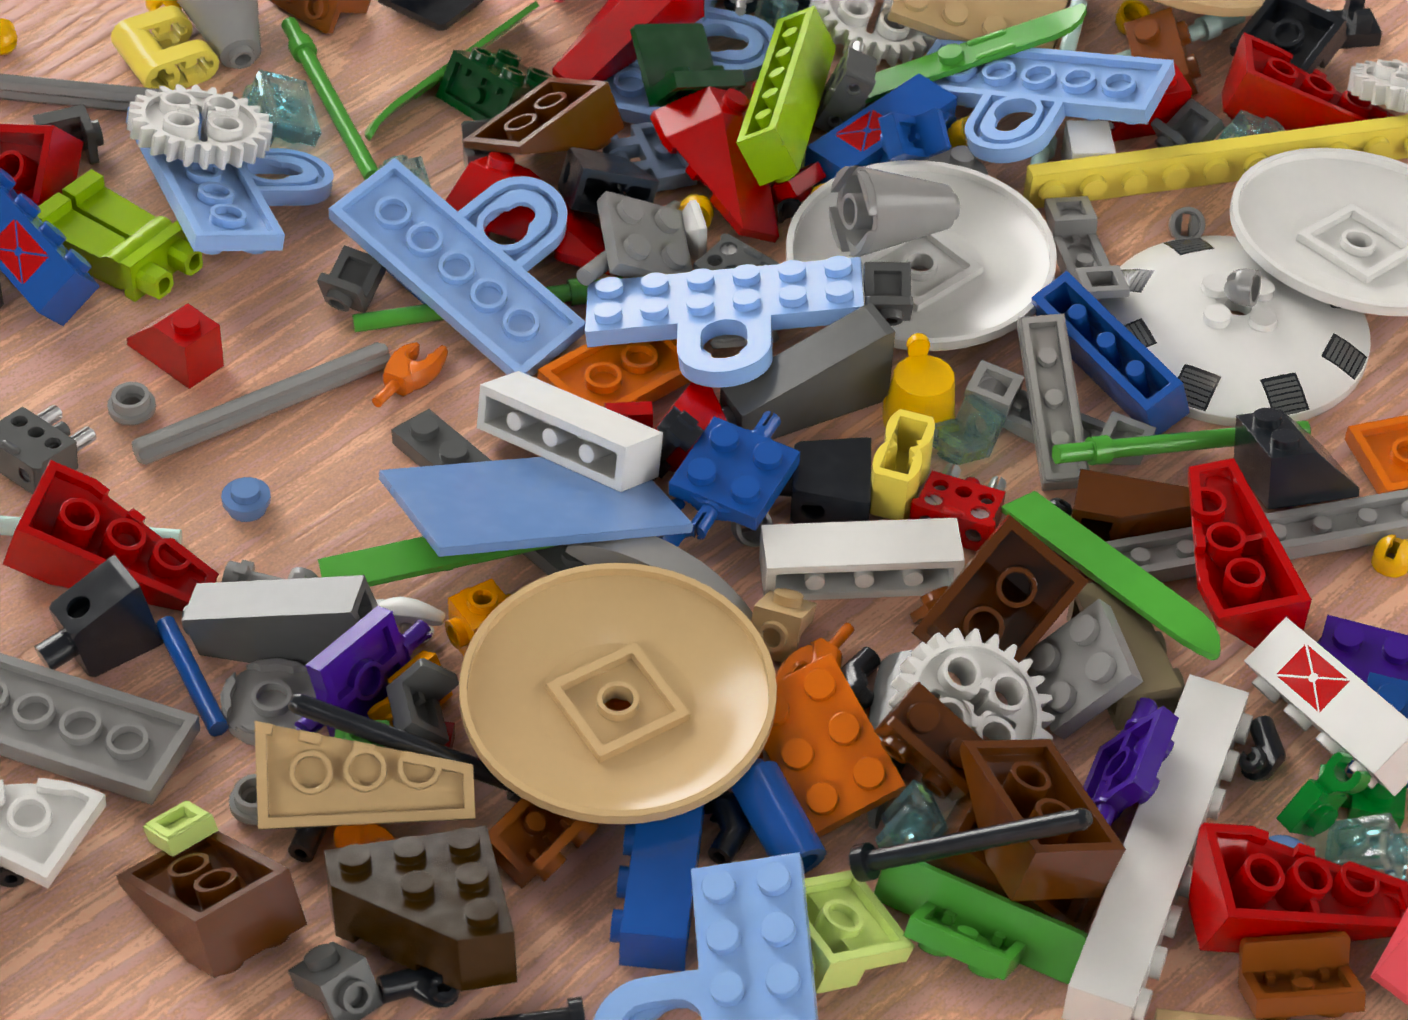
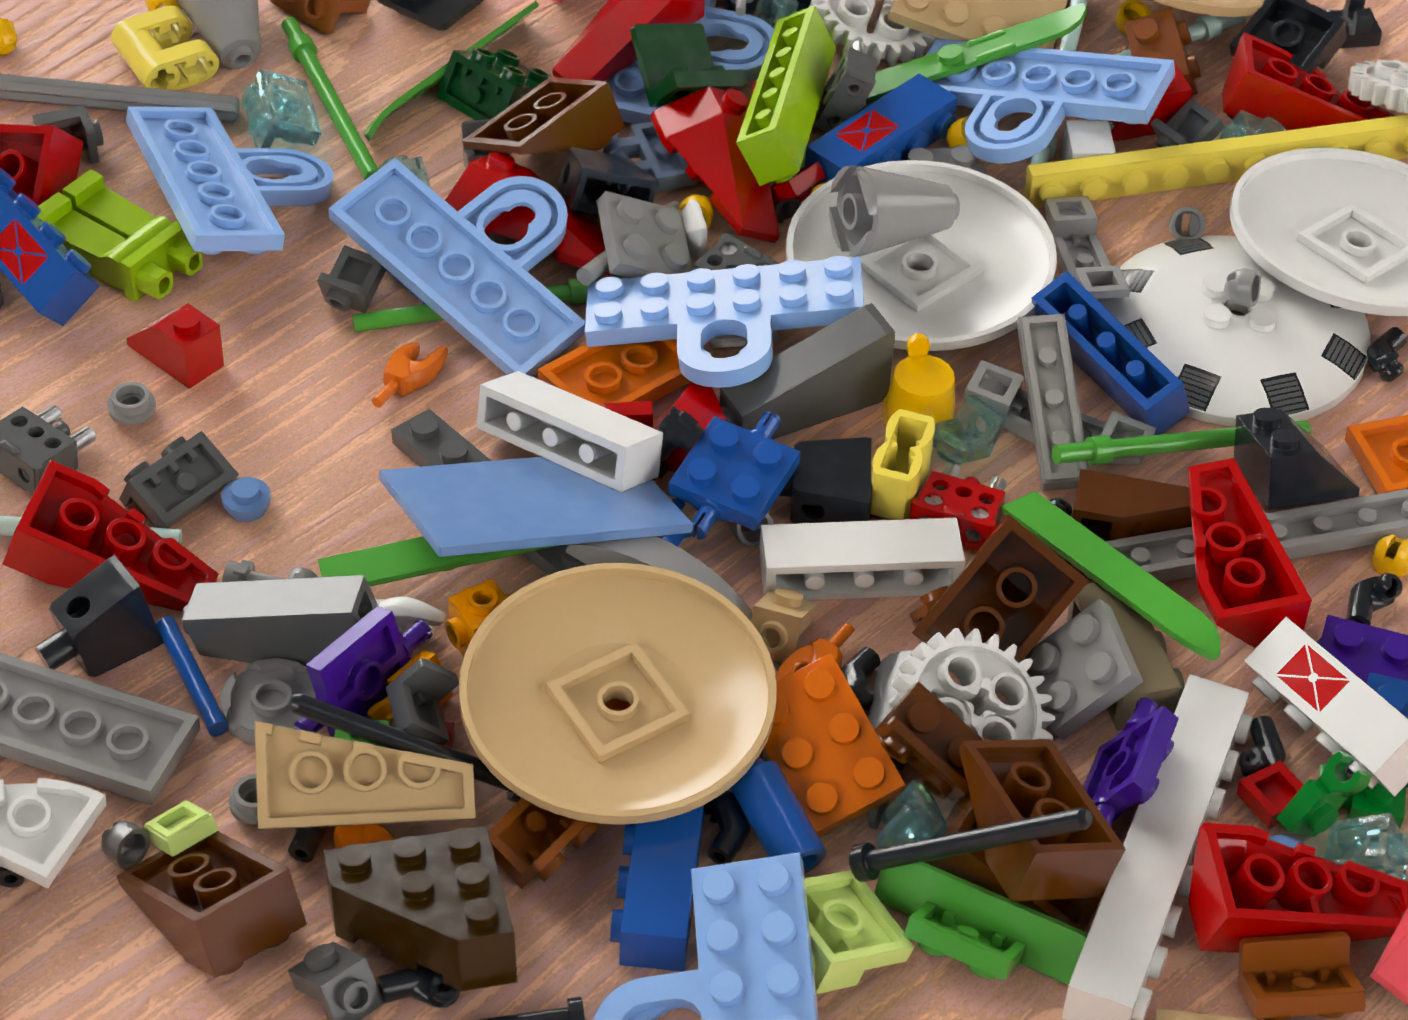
white gear [127,84,273,170] -> none
light grey axle [132,342,391,465] -> none
dark grey bracket [863,262,913,326] -> none
blue bracket [878,108,951,161] -> none
none -> flat silver hinge [101,821,150,869]
none -> dark grey bracket [119,431,239,528]
none -> red plate [1236,760,1303,829]
none -> black arm [1346,573,1403,625]
none -> black arm [1367,327,1407,382]

